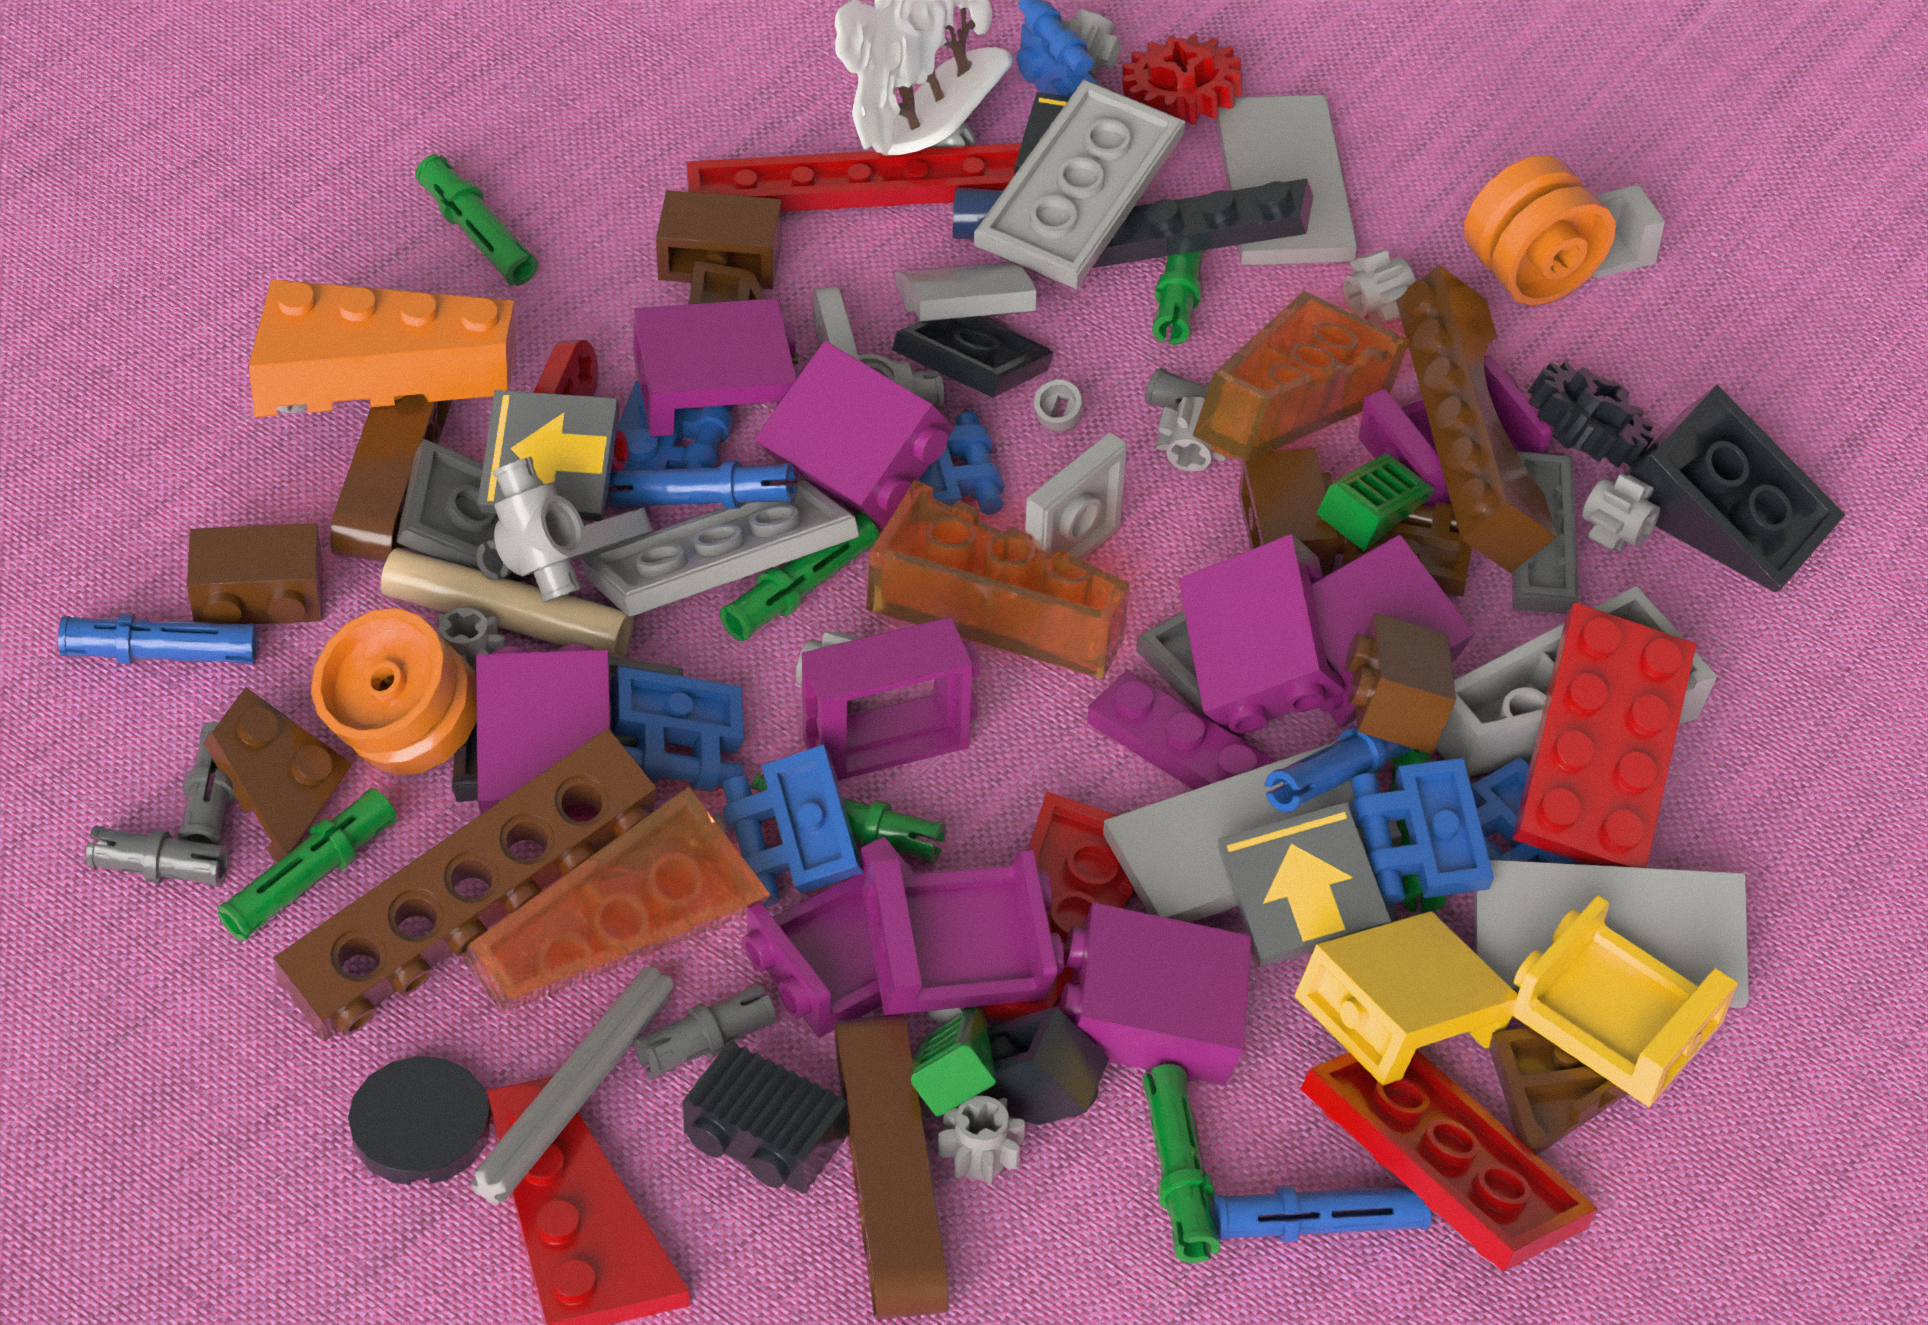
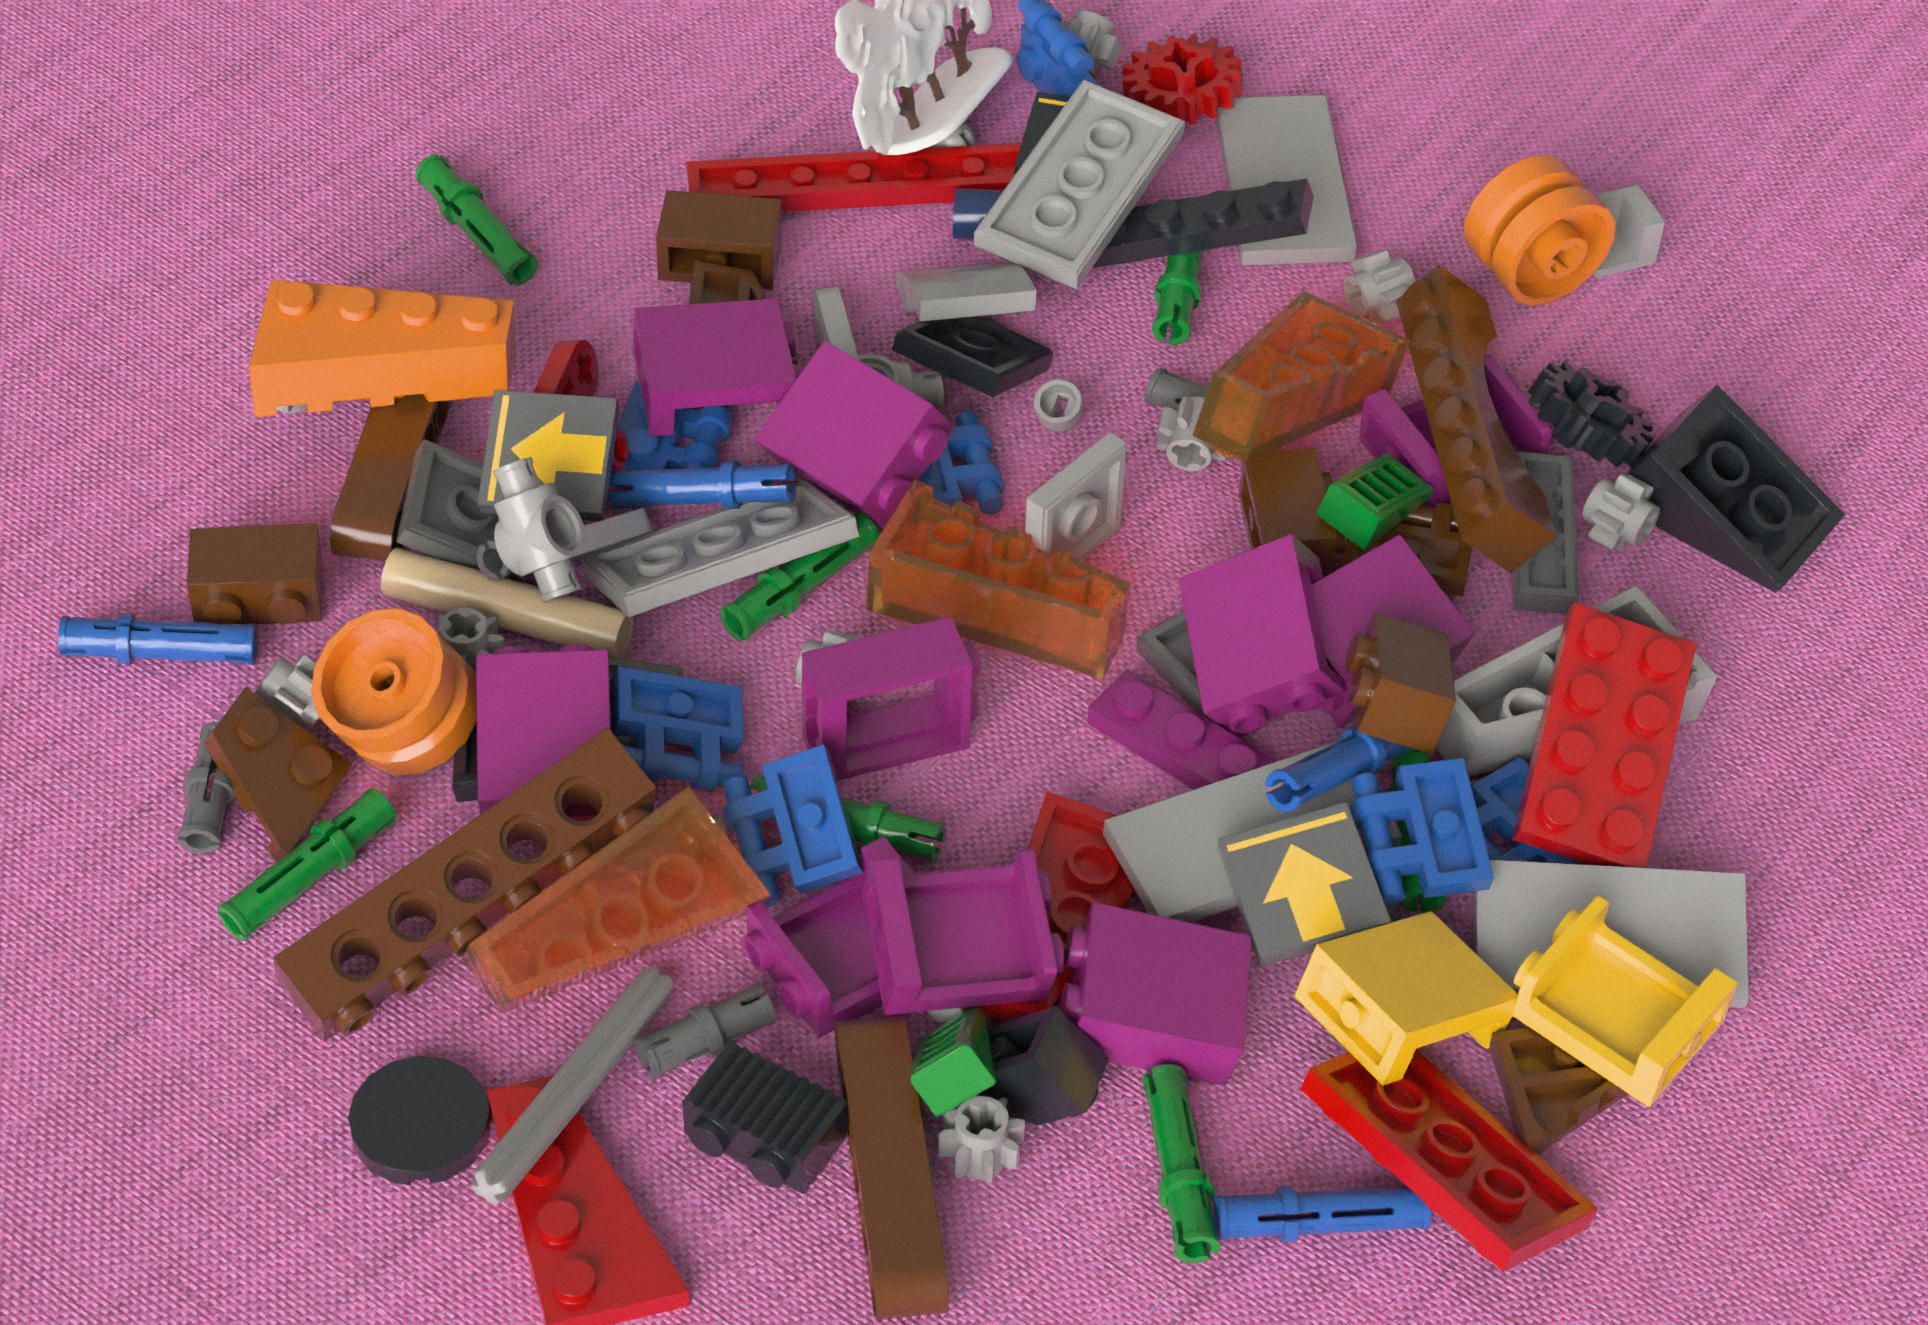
dark grey pin [86,825,229,887] -> none
none -> light grey gear [254,653,319,731]

